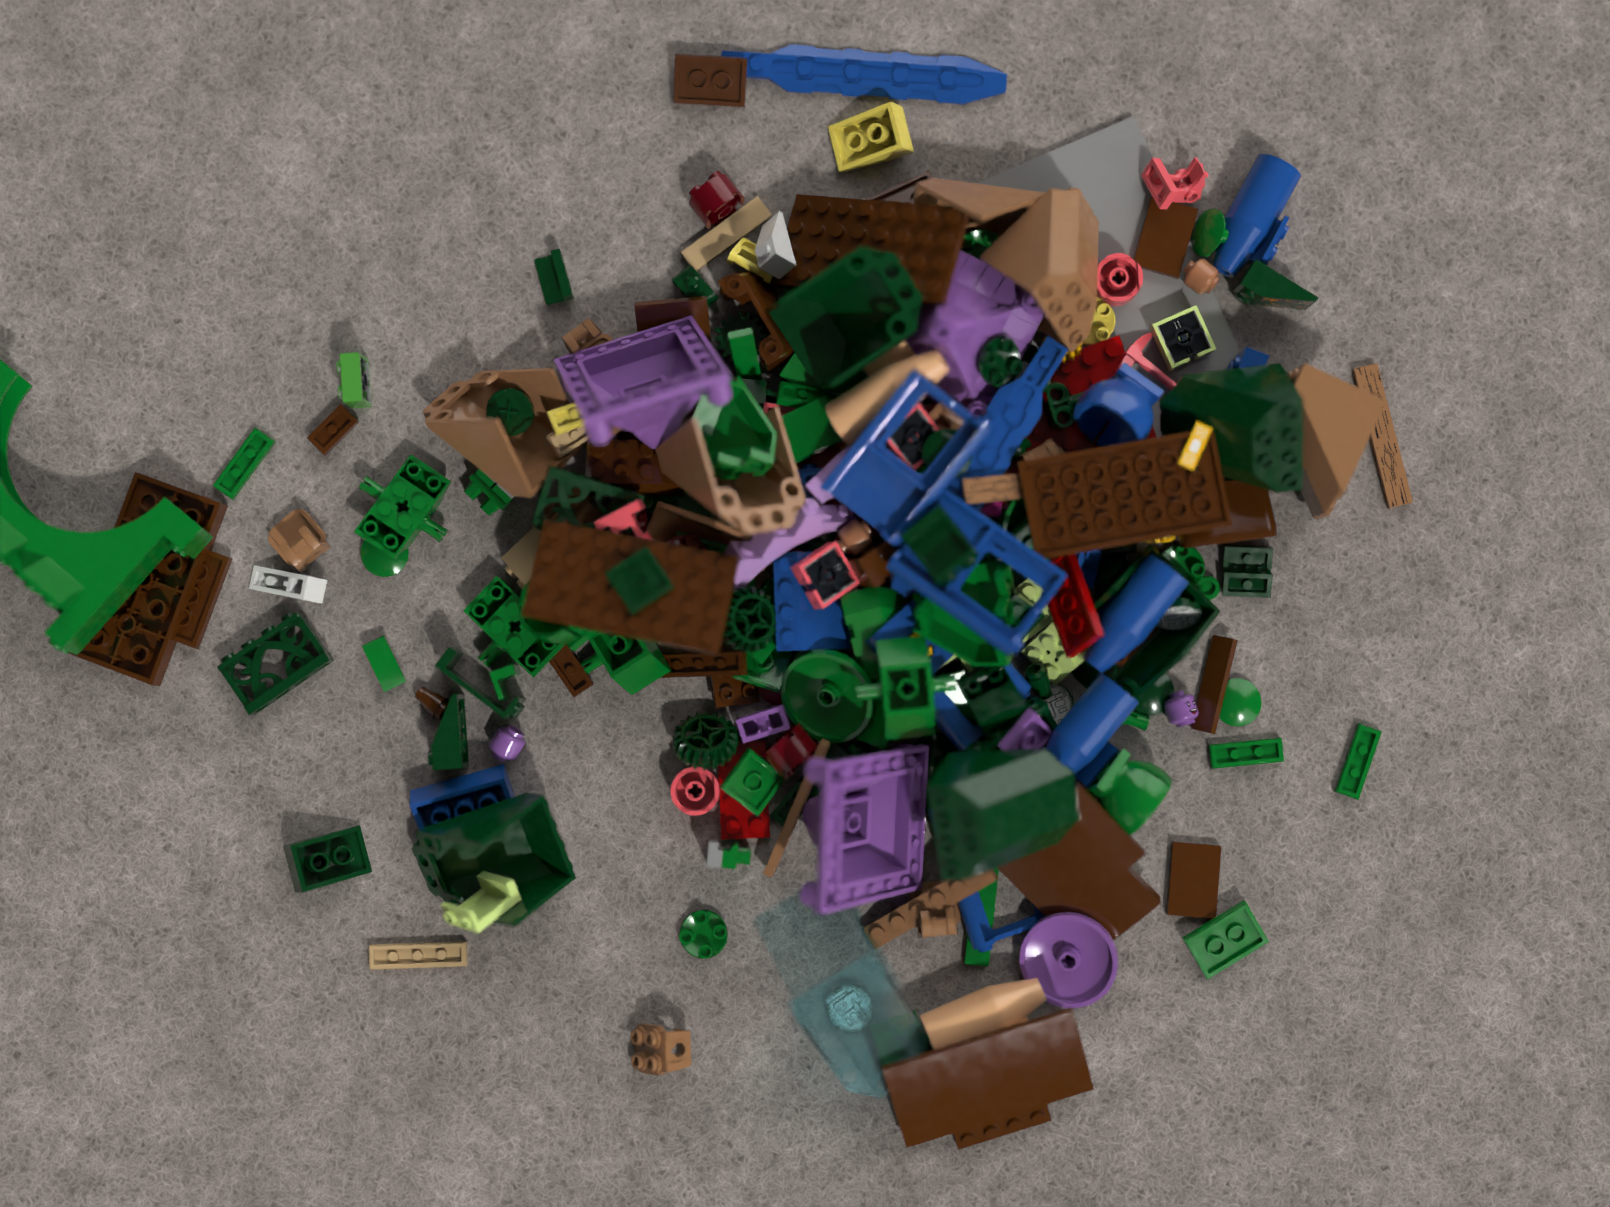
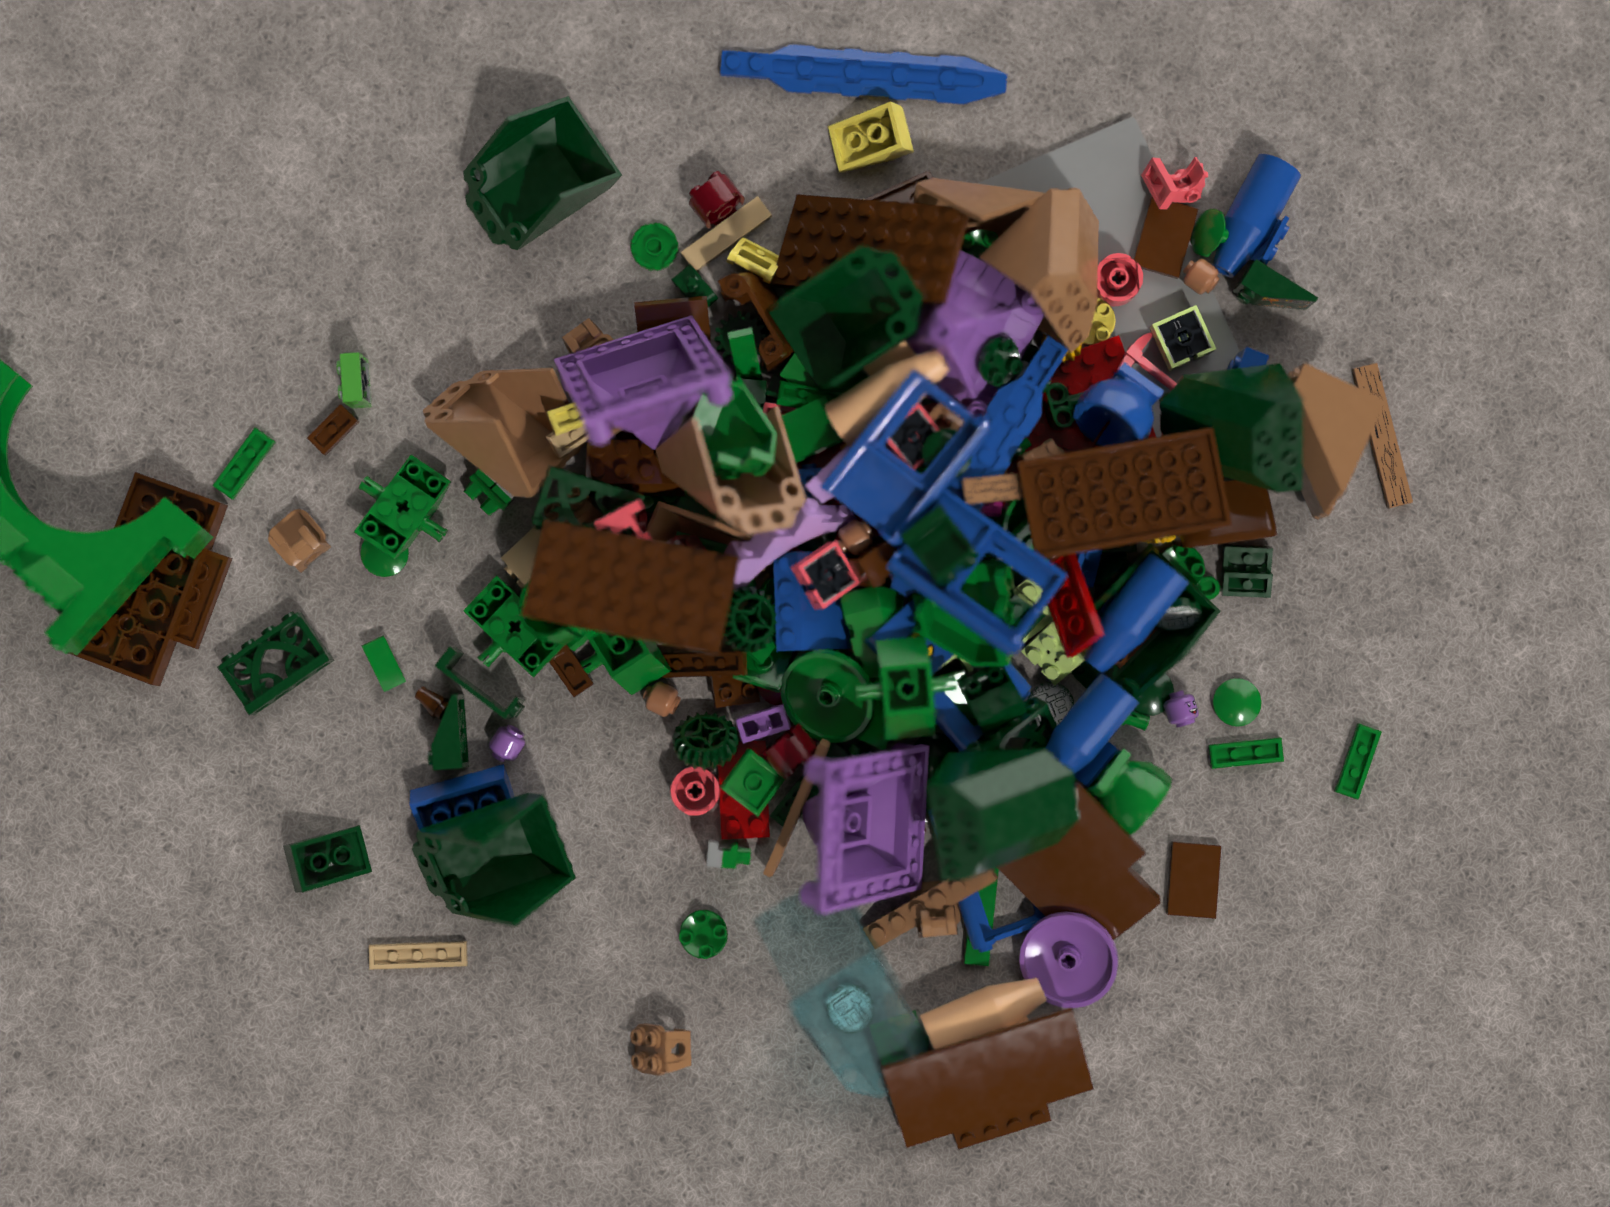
white slope [249,565,327,604] -> none
yellowish green panel [441,871,522,933] -> none
dark green tile [486,388,535,436] -> none
green panel [489,664,521,700] -> none
dark green panel [534,248,574,306] -> none
dark green tile [604,546,674,616] -> none
reddish brown tile [673,53,747,107] -> none
white slope [755,211,796,279] -> none
medium lavender tile [997,708,1053,750] -> none
dark green cone [1025,663,1053,700] -> none
yellow sticker [1178,421,1213,471] -> none
green tile [1182,900,1269,980] -> none
reddish brown tile [1190,635,1238,734] -> none
none -> dark green windscreen [463,96,622,250]
none -> green tile [631,223,678,271]
none -> nougat head [643,681,681,717]

